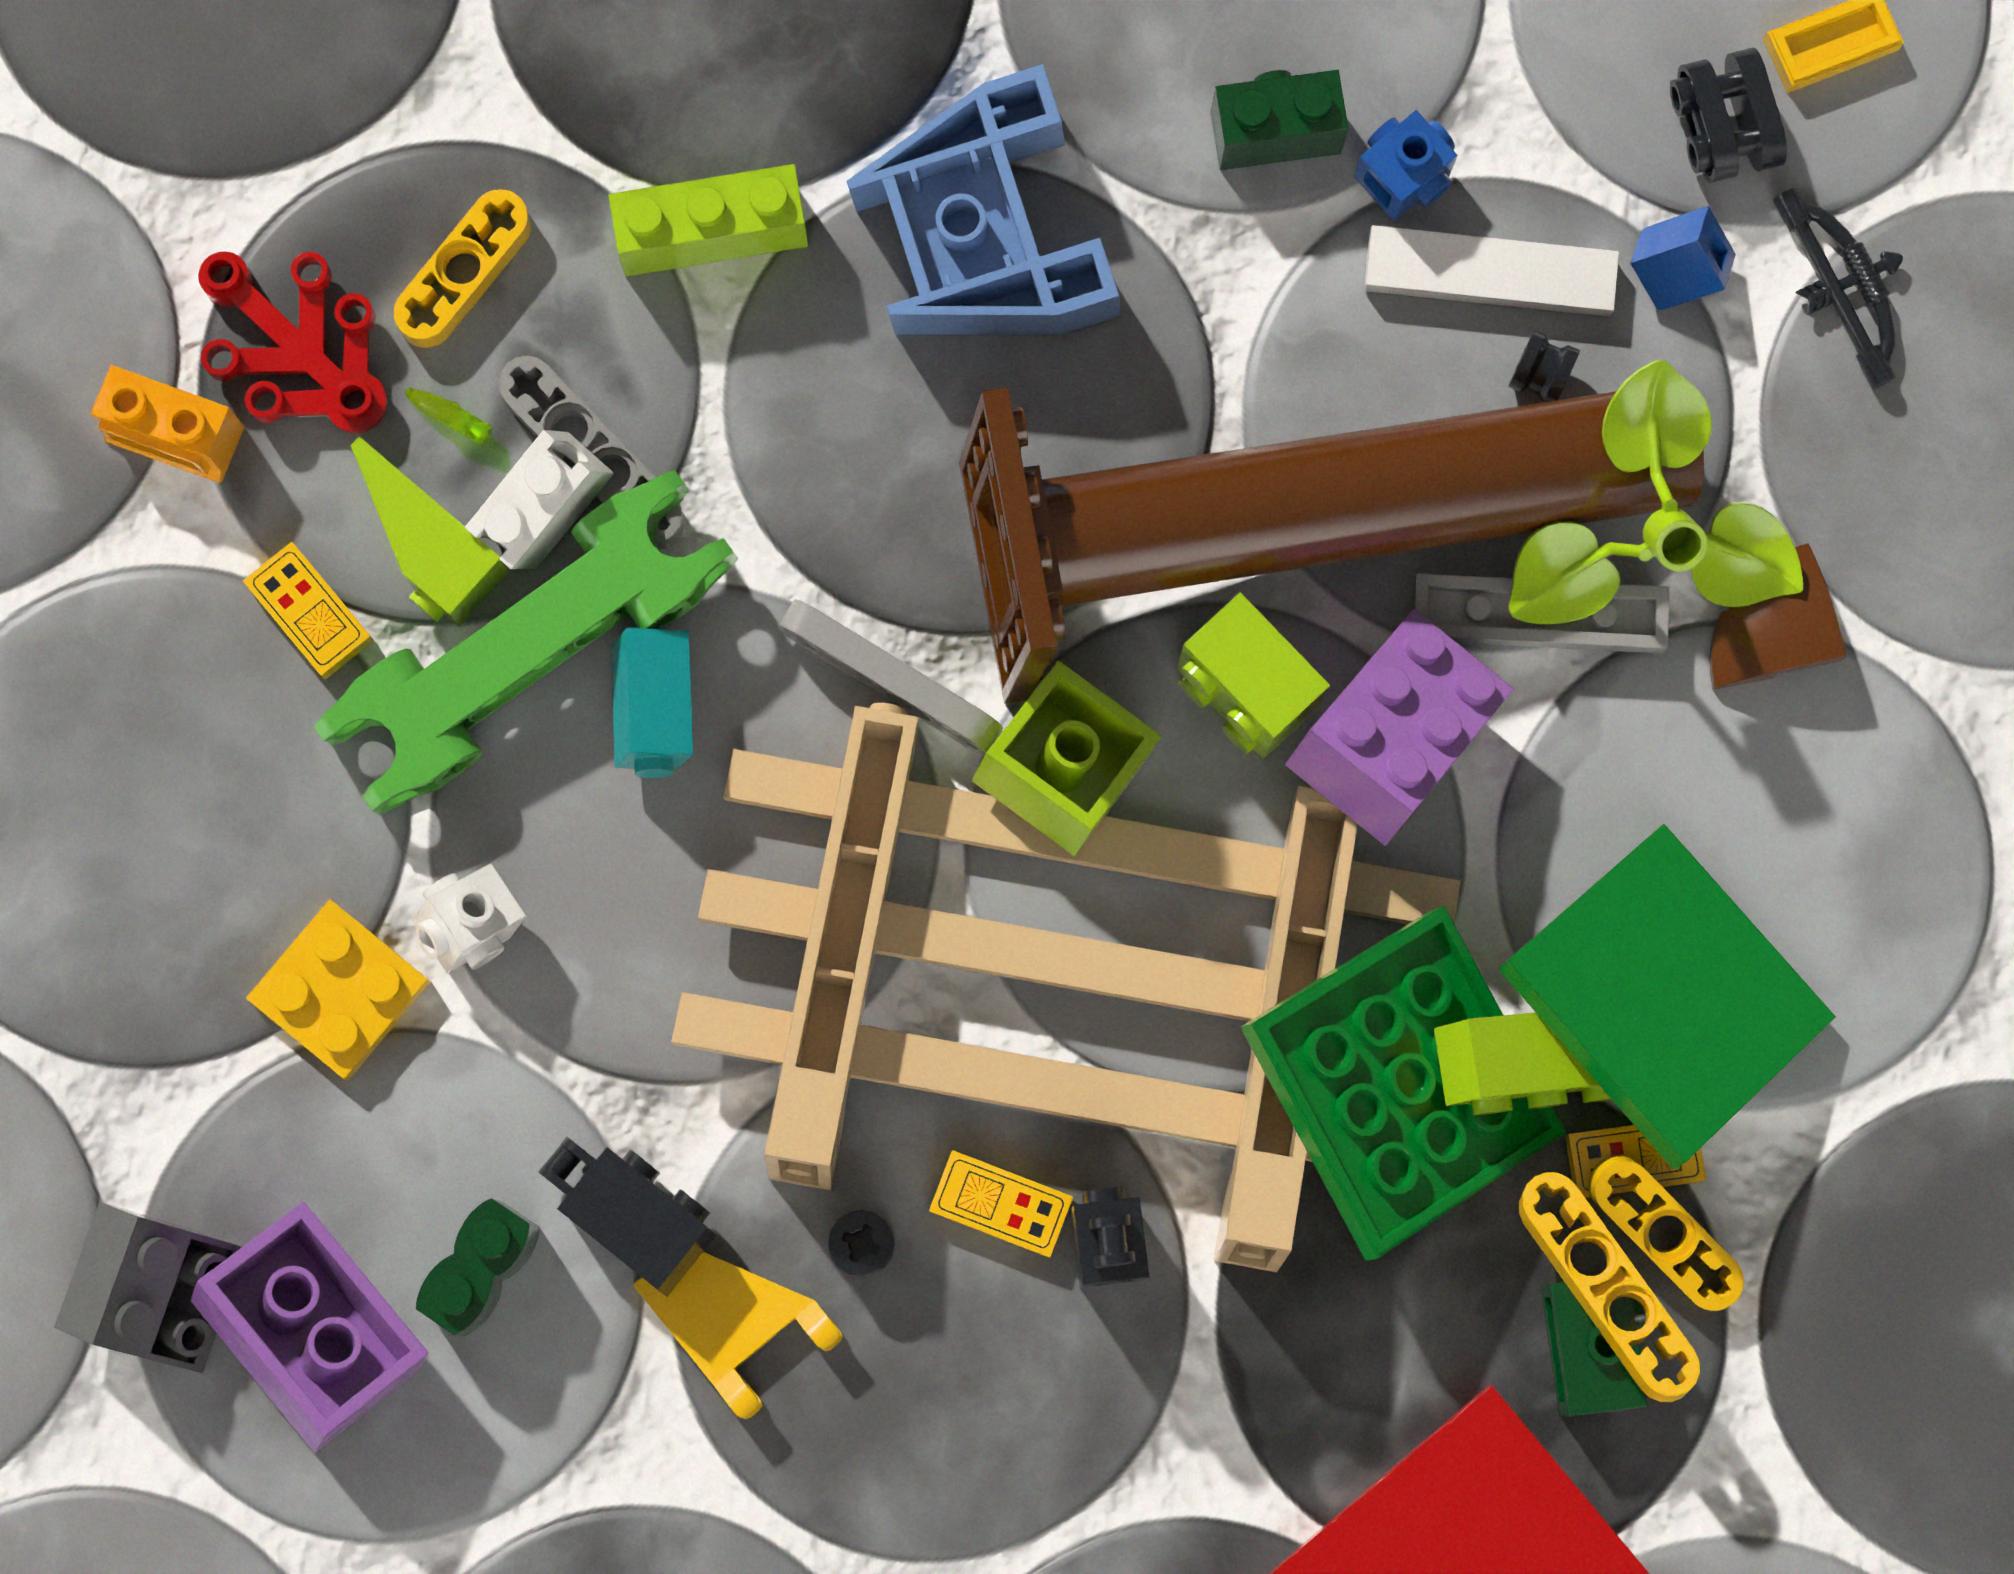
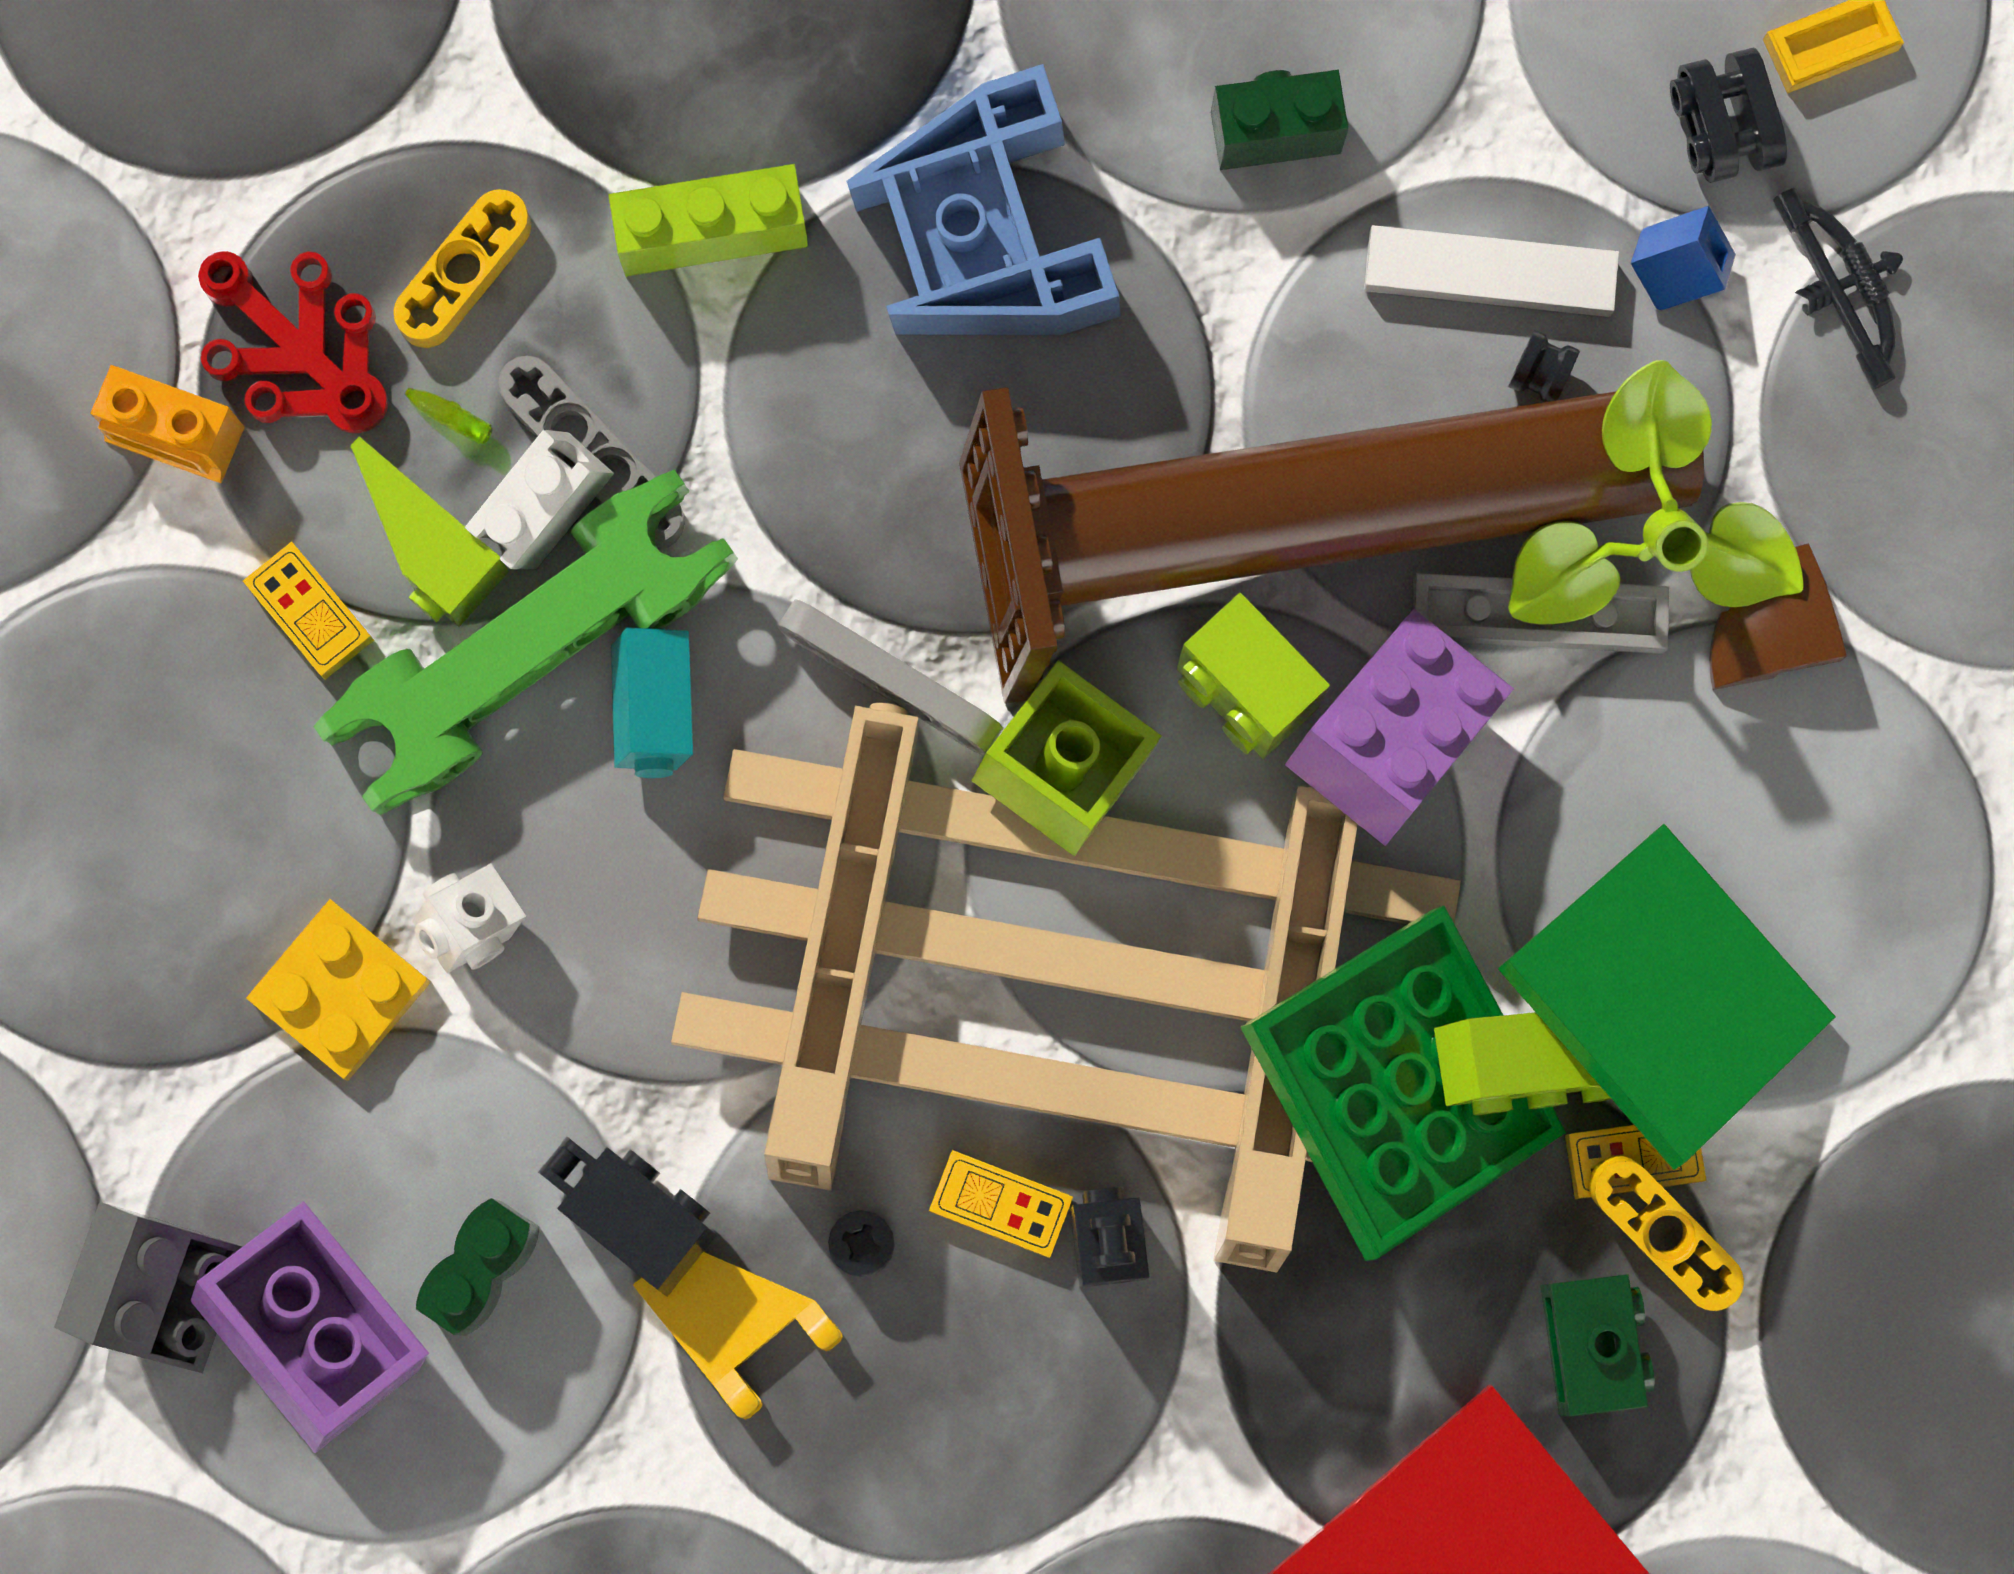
blue brick [1354,110,1458,222] -> none
yellow beam [1519,1172,1700,1402] -> none

